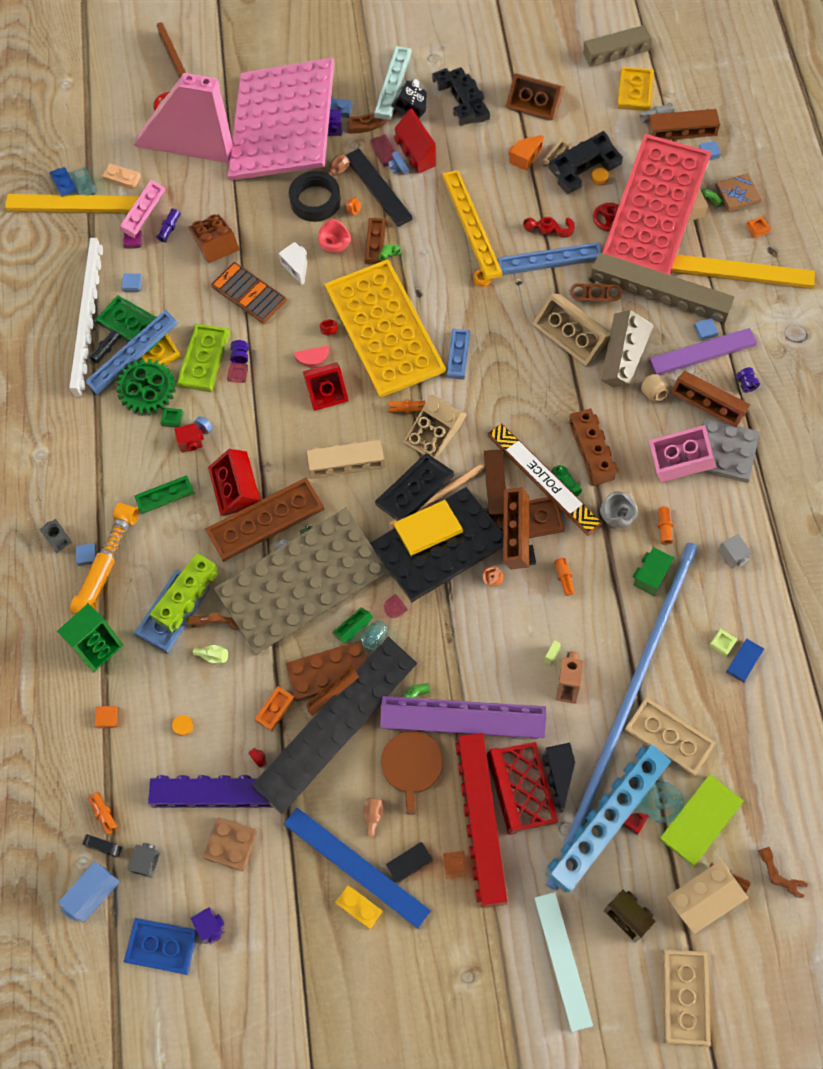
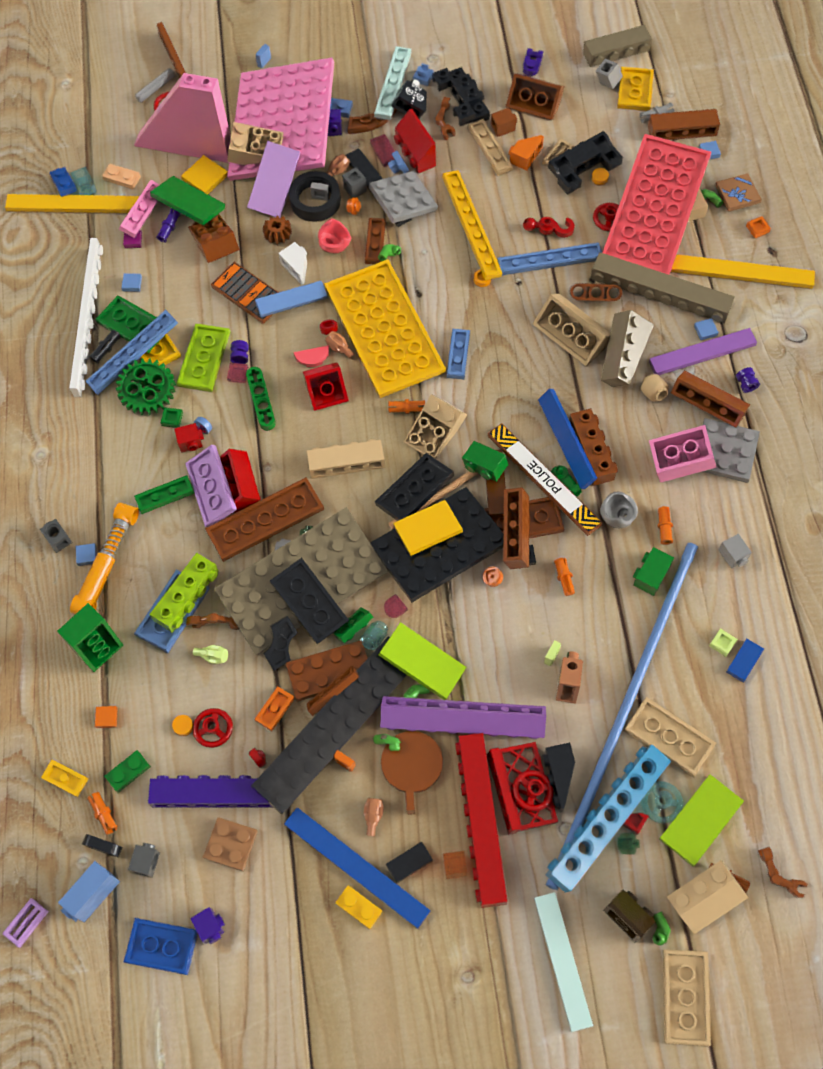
none -> lavender tile [2,898,49,947]
none -> yellow plate [41,760,88,797]
none -> green plate [104,750,151,793]
none -> light grey axle [135,68,175,102]
none -> green tile [150,176,225,225]
none -> yellow tile [181,155,228,194]
none -> lavender tile [185,445,237,527]
none -> red piece [193,708,233,748]
none -> tan slope [227,122,284,165]
none -> green beam [246,367,276,431]
none -> lavender tile [247,141,301,218]
none -> medium blue tile [255,44,271,68]
none -> medium blue tile [255,280,328,317]
none -> dark orange gear [262,215,292,245]
none -> black tile [263,616,298,671]
none -> black plate [270,557,349,644]
none -> light grey plate [310,182,330,201]
none -> nougat piece [325,331,354,359]
none -> orange tile [333,750,356,772]
none -> dark grey brick [342,167,367,198]
none -> light grey plate [369,171,438,223]
none -> bright green arm [373,734,401,751]
none -> lime tile [379,622,466,700]
none -> medium blue tile [413,63,434,86]
none -> dark orange piece [435,96,455,140]
none -> green brick [462,441,509,482]
none -> tan tile [468,119,513,176]
none -> dark orange brick [491,108,517,137]
none -> red piece [512,770,553,811]
none -> dark purple plate [523,48,544,76]
none -> blue tile [538,388,597,489]
none -> light grey brick [595,59,623,89]
none -> clear green piece [618,833,640,855]
none -> bright green arm [652,911,671,946]

